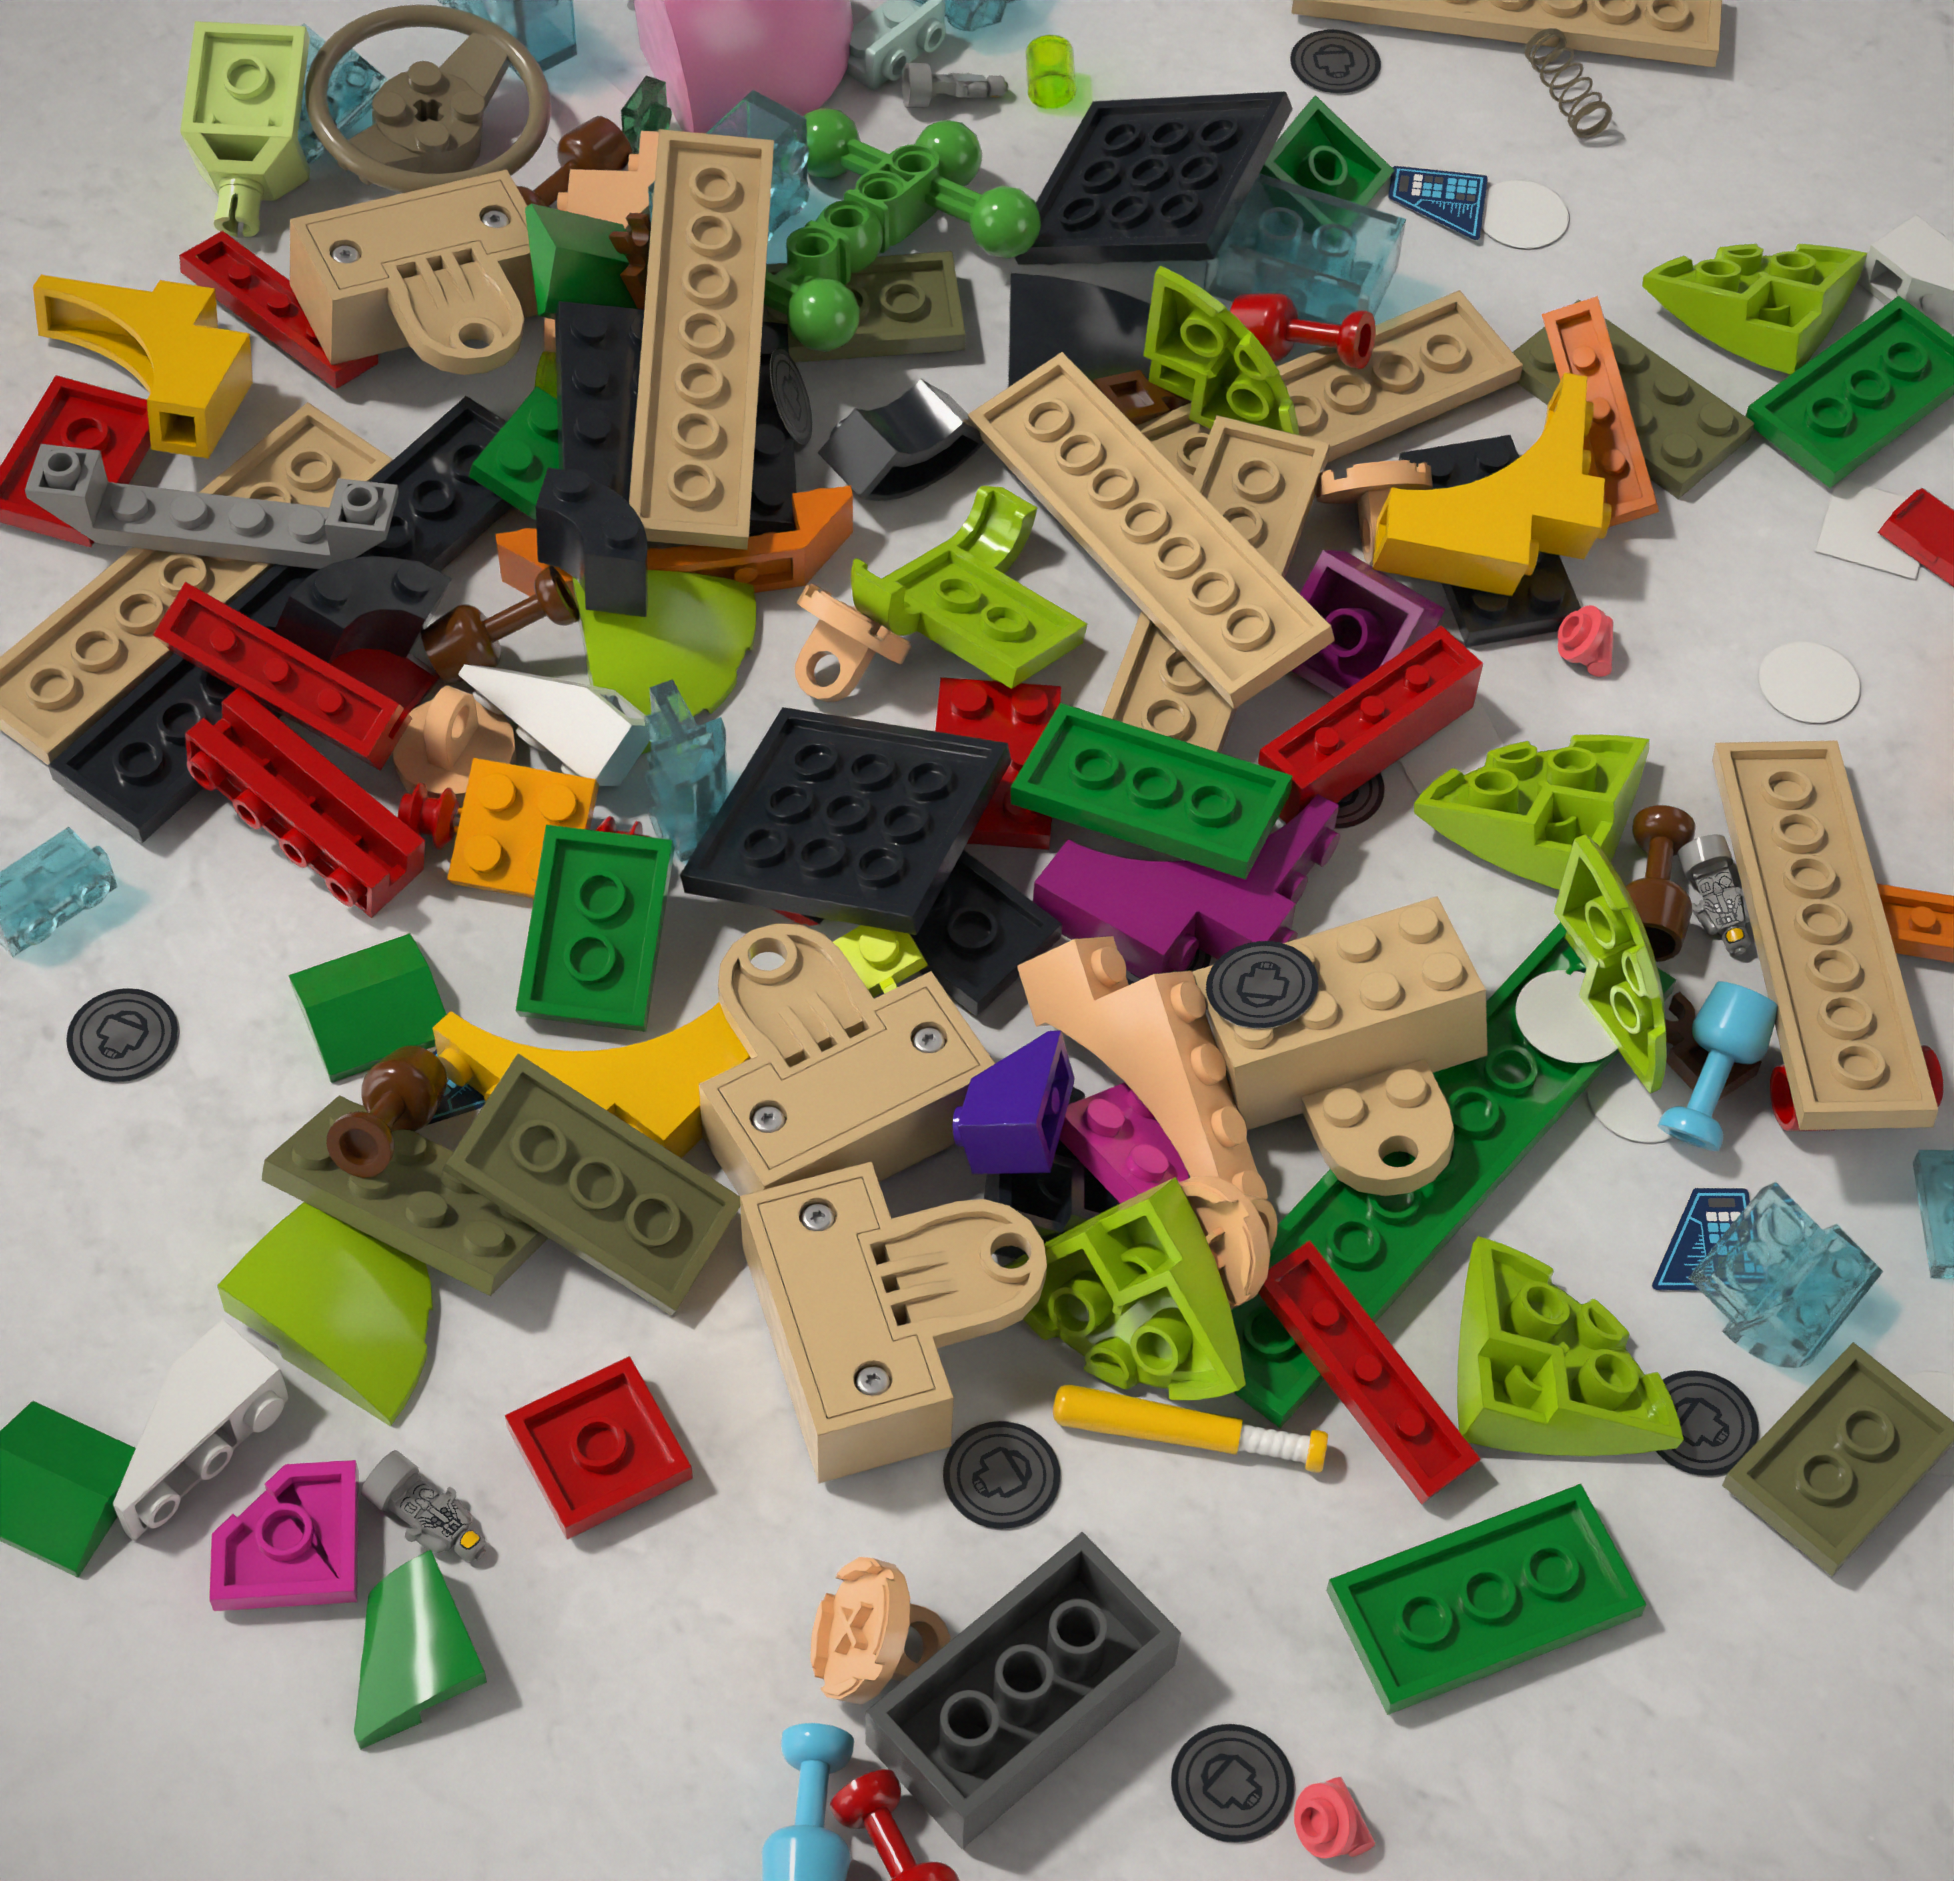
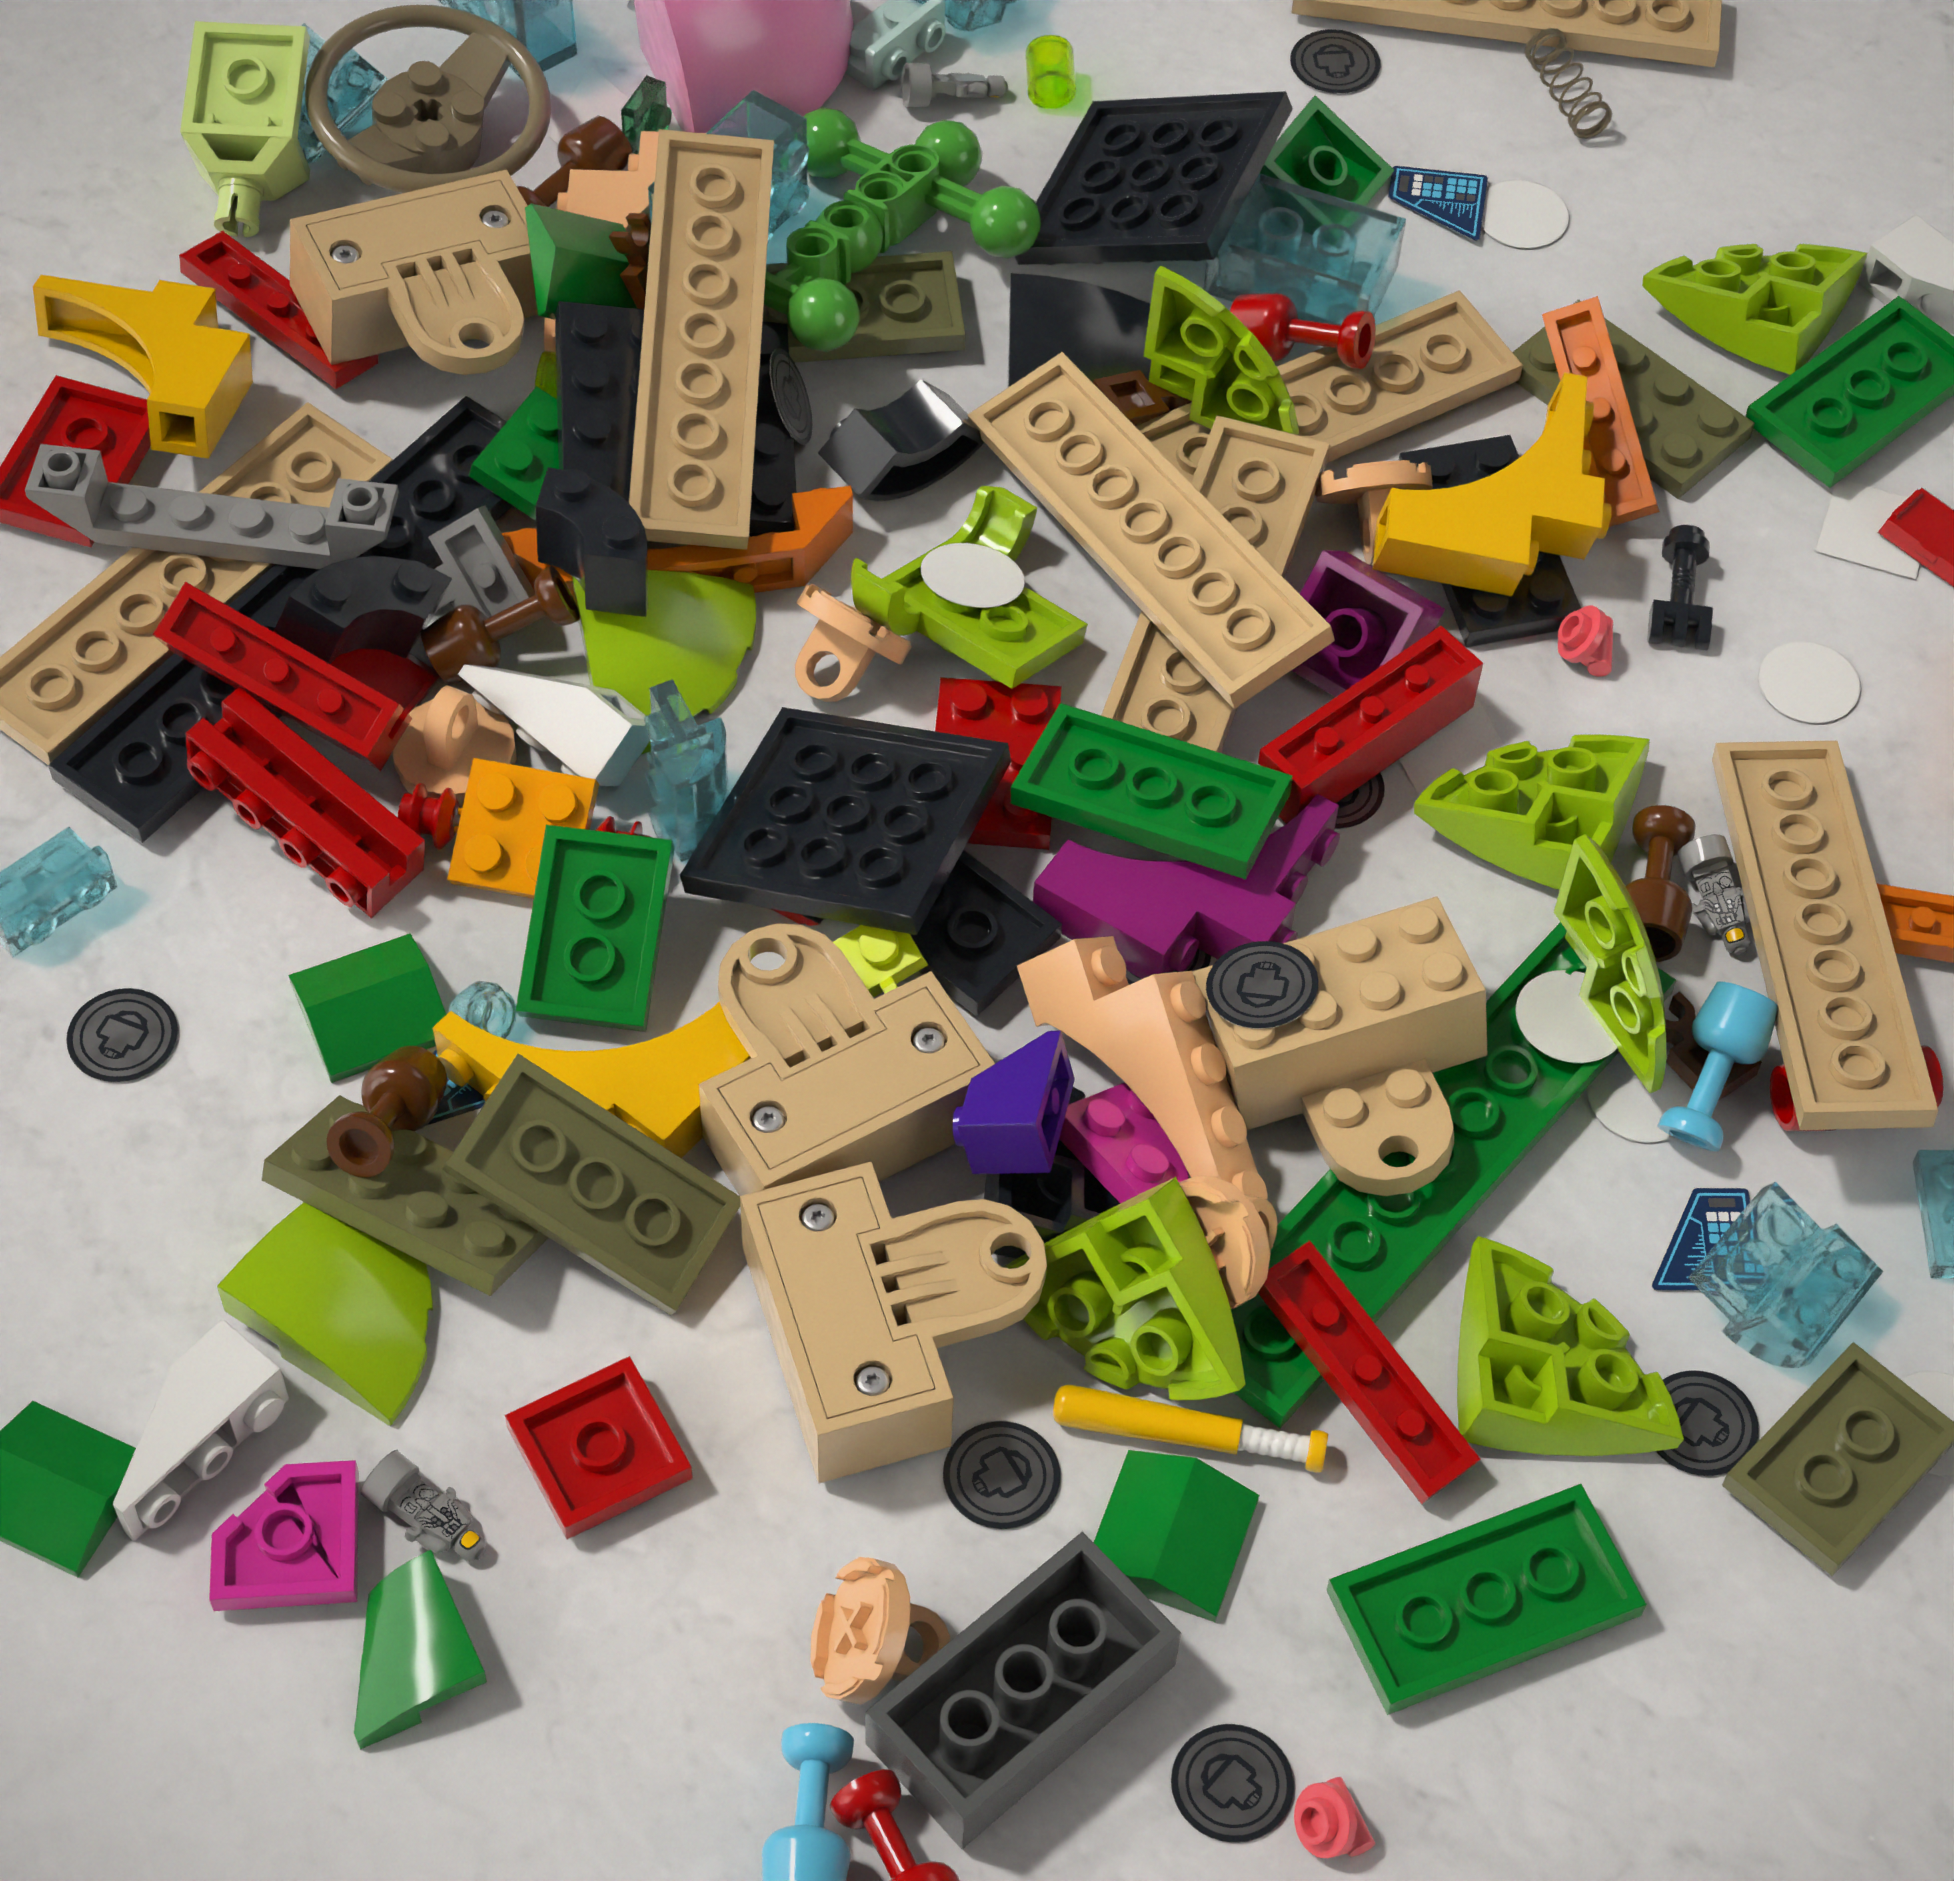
none -> light grey hinge [428,506,535,618]
none -> clear light blue plate [449,981,517,1039]
none -> white sticker [921,543,1025,608]
none -> green slope [1093,1450,1260,1622]
none -> black hinge [1647,525,1713,650]

